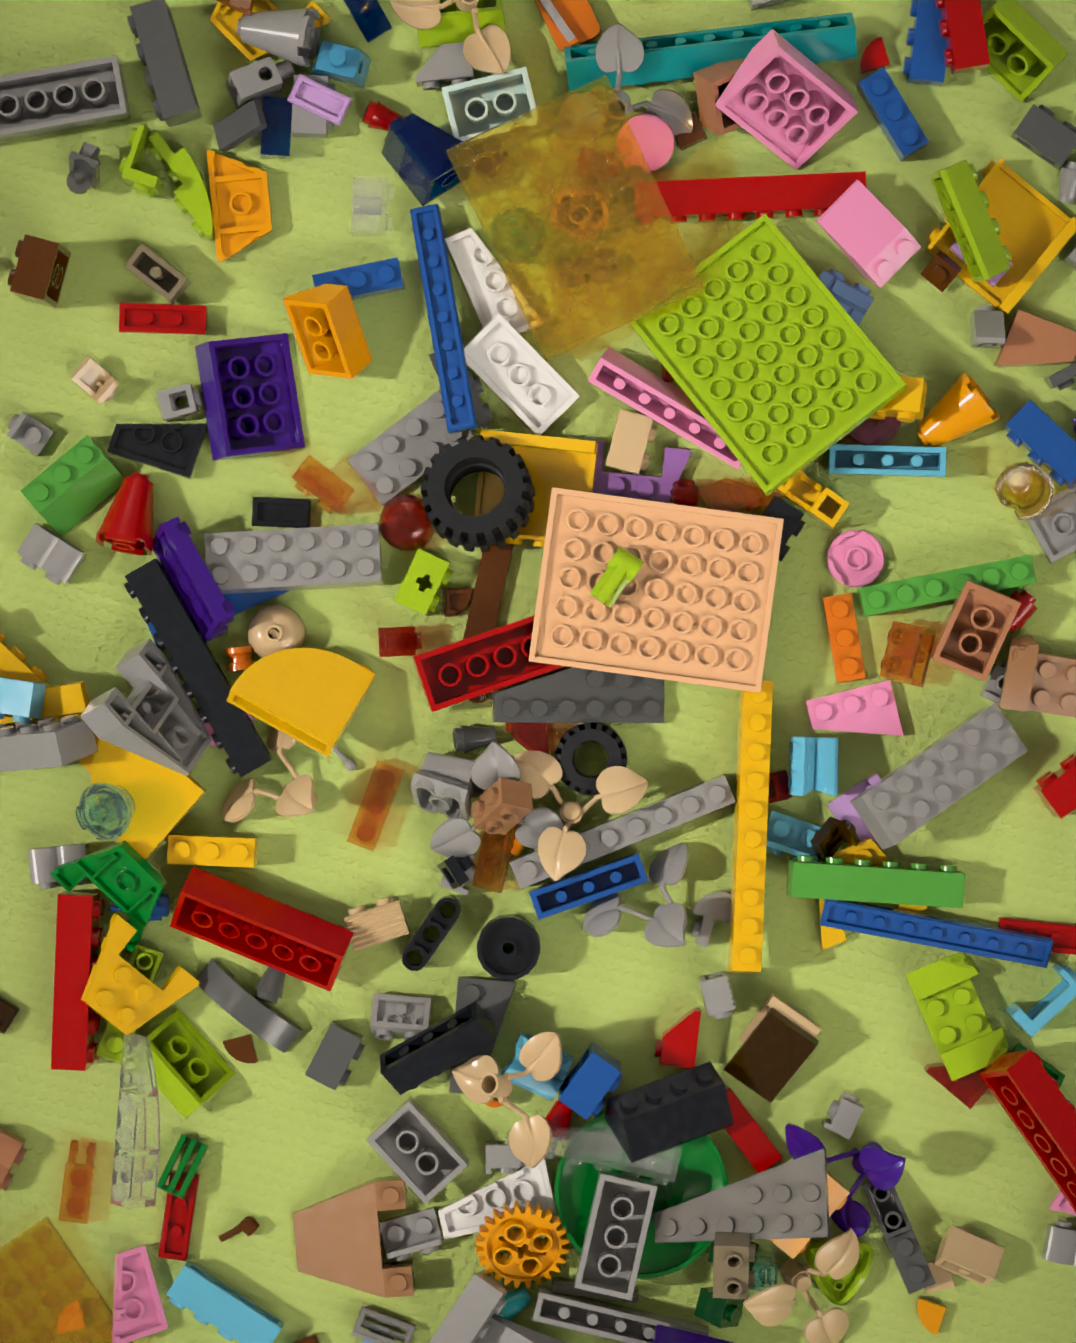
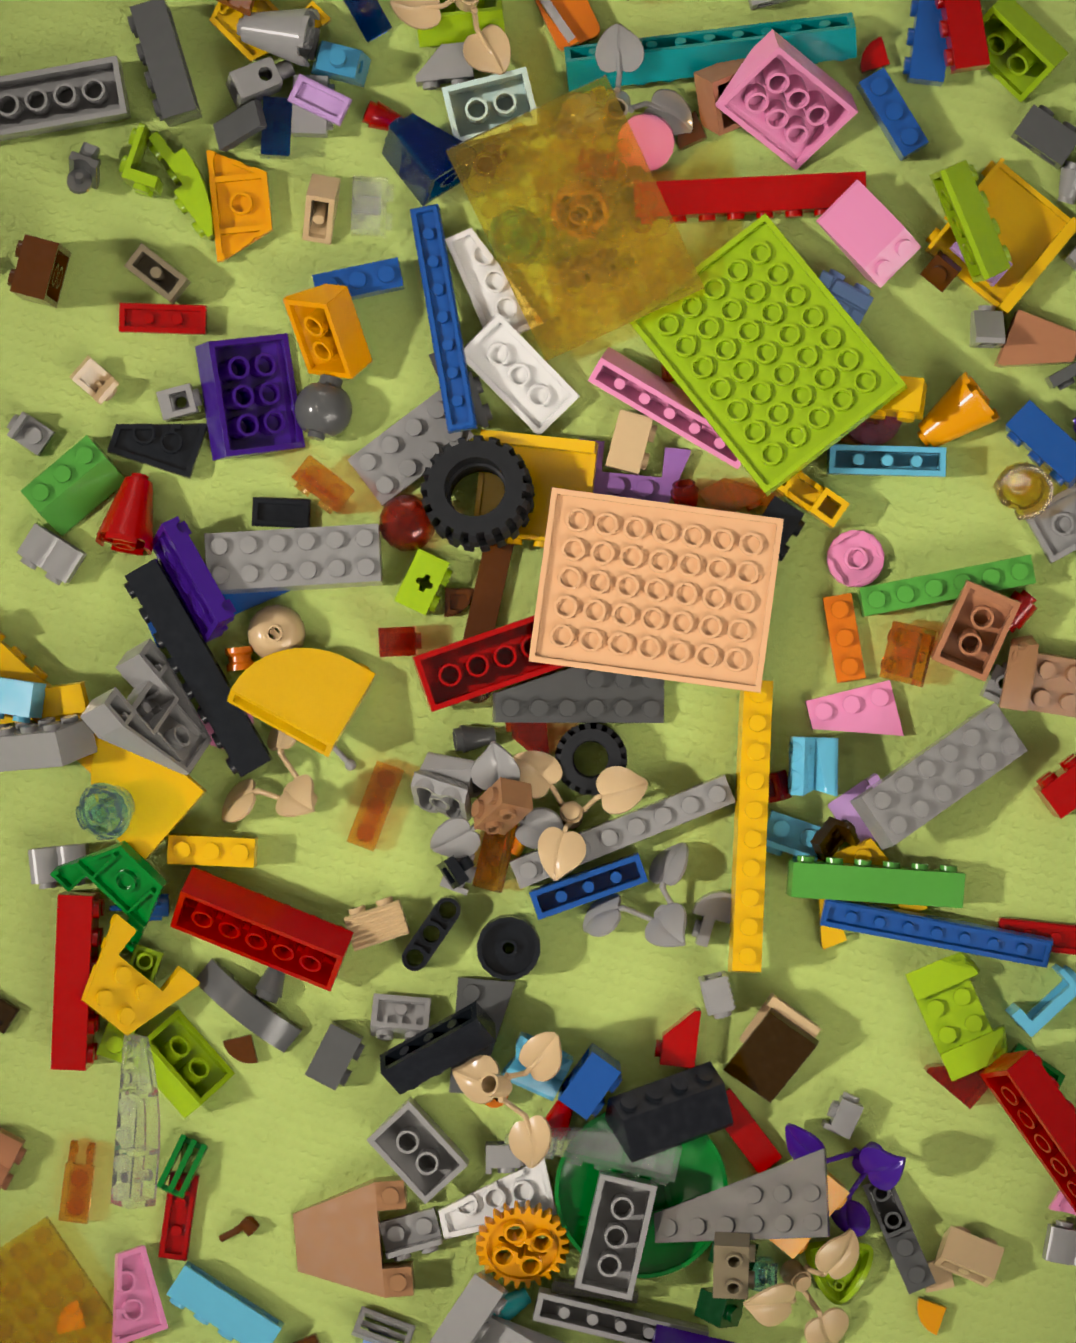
lime piece [590,546,645,608] -> none
none -> dark grey brick [294,374,352,441]
none -> tan slope [302,173,341,245]

